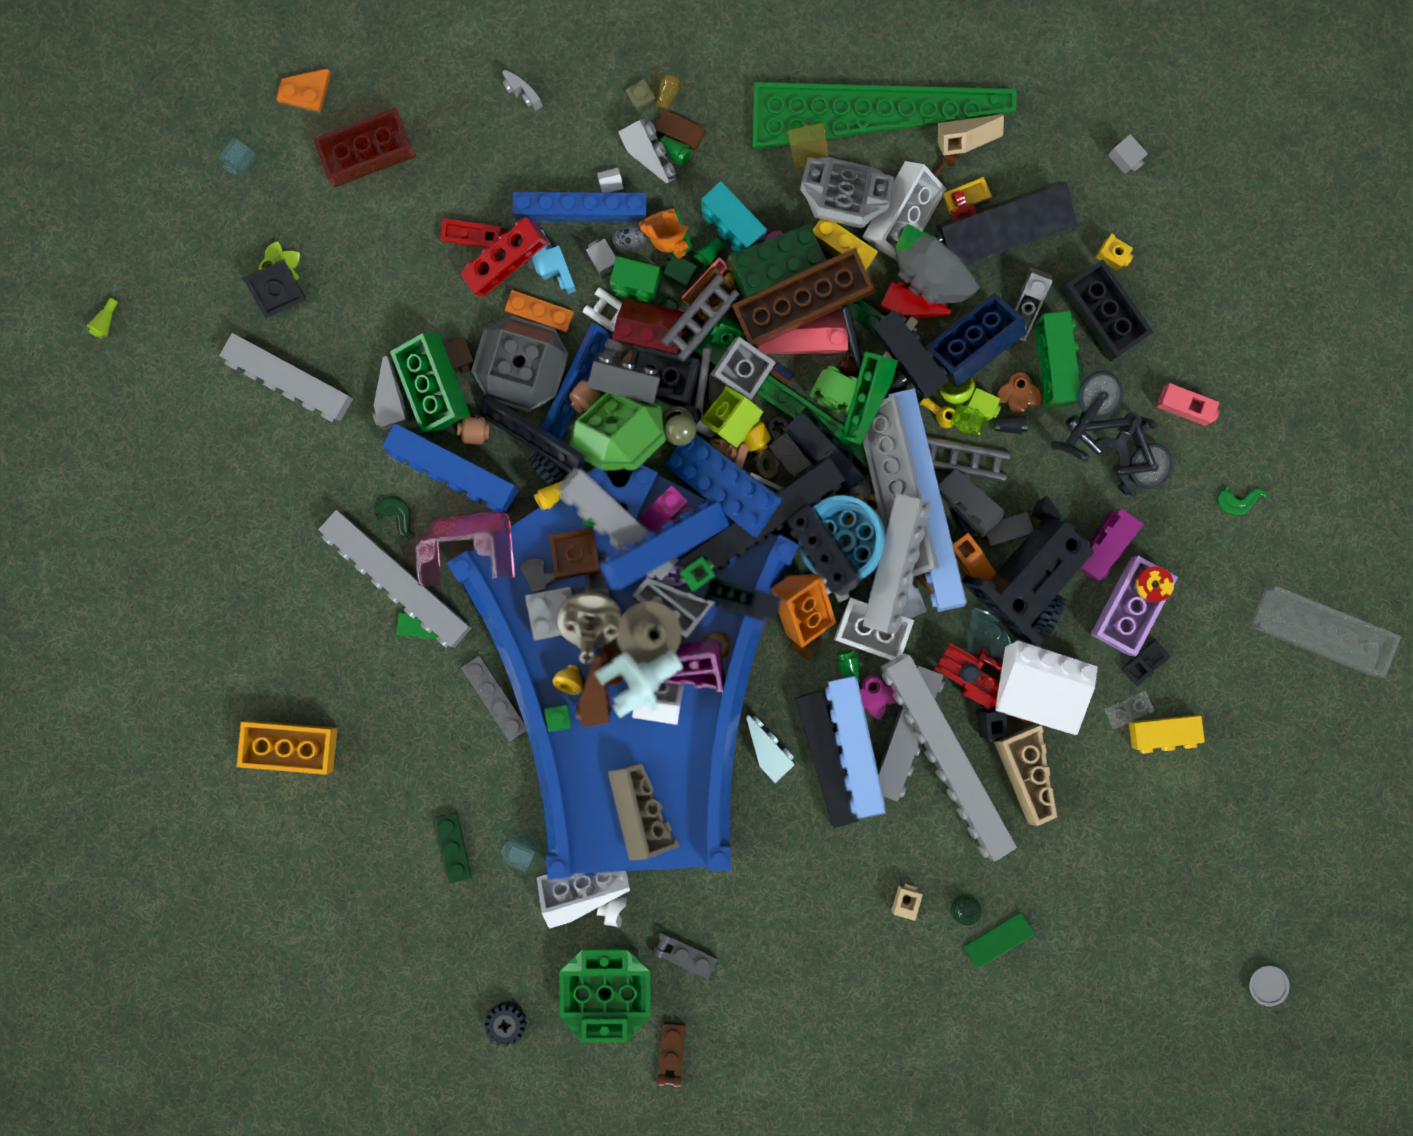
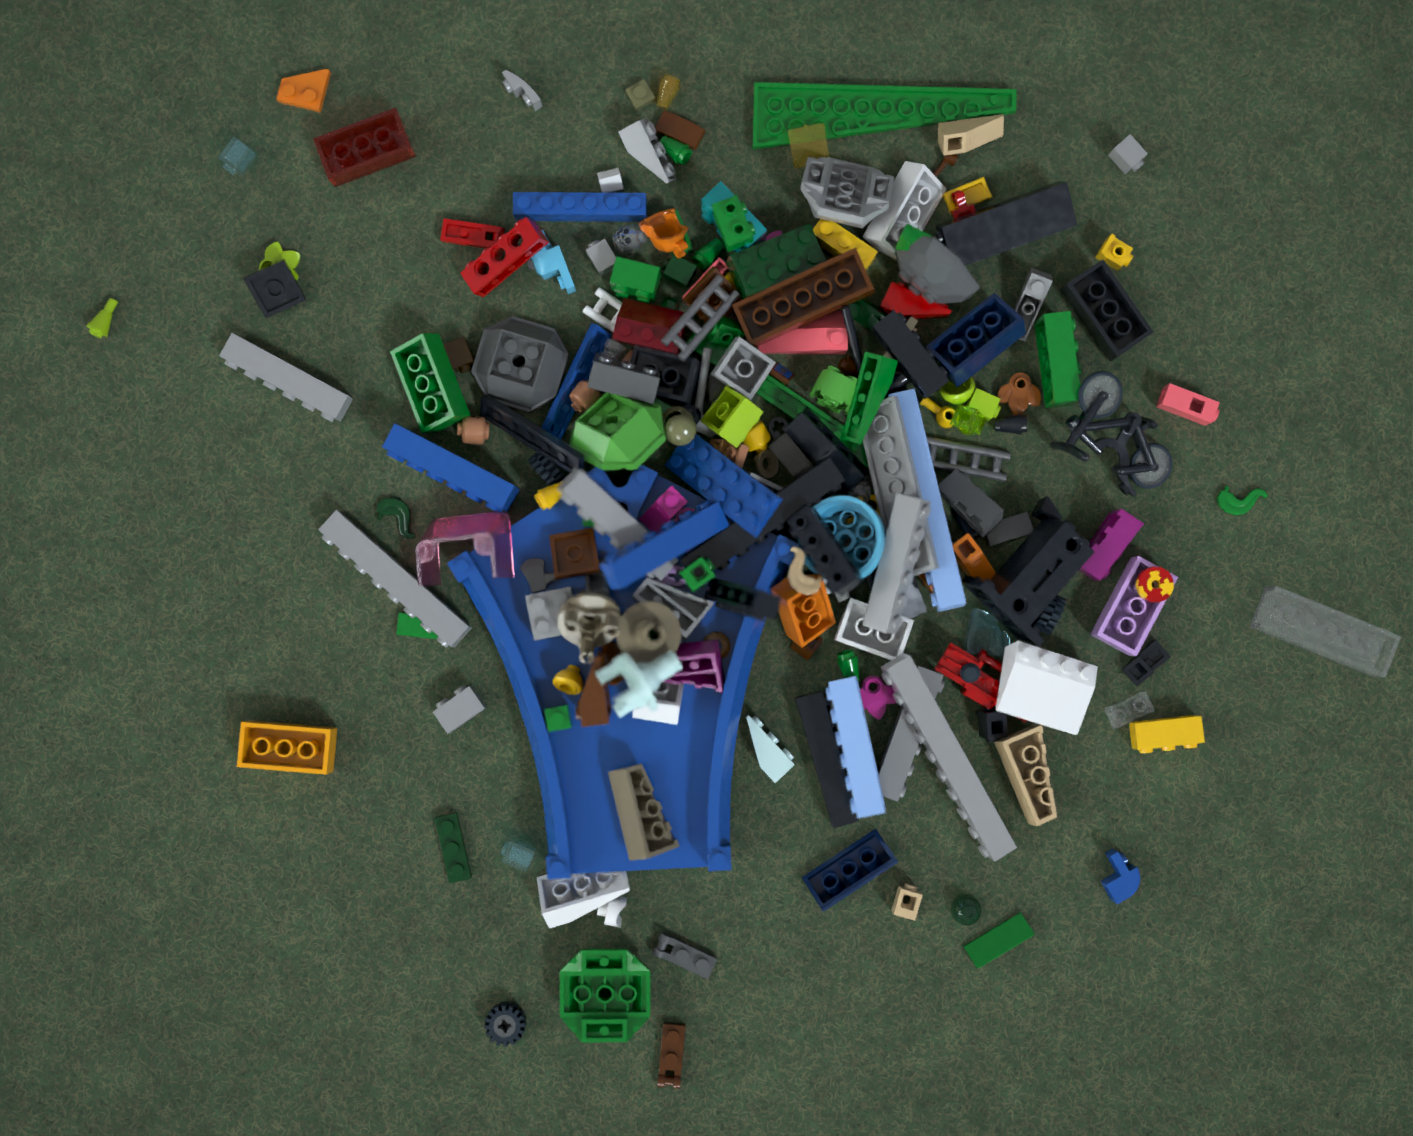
light grey slope [373,356,409,430] -> none
flat silver plate [461,655,527,742] -> none
orange plate [504,290,574,333] -> none
light grey piece [1249,966,1290,1006] -> none
none -> light grey brick [433,685,487,734]
none -> green brick [711,195,756,252]
none -> tan piece [787,547,822,596]
none -> dark blue slope [802,829,898,912]
none -> blue brick [1100,849,1140,904]

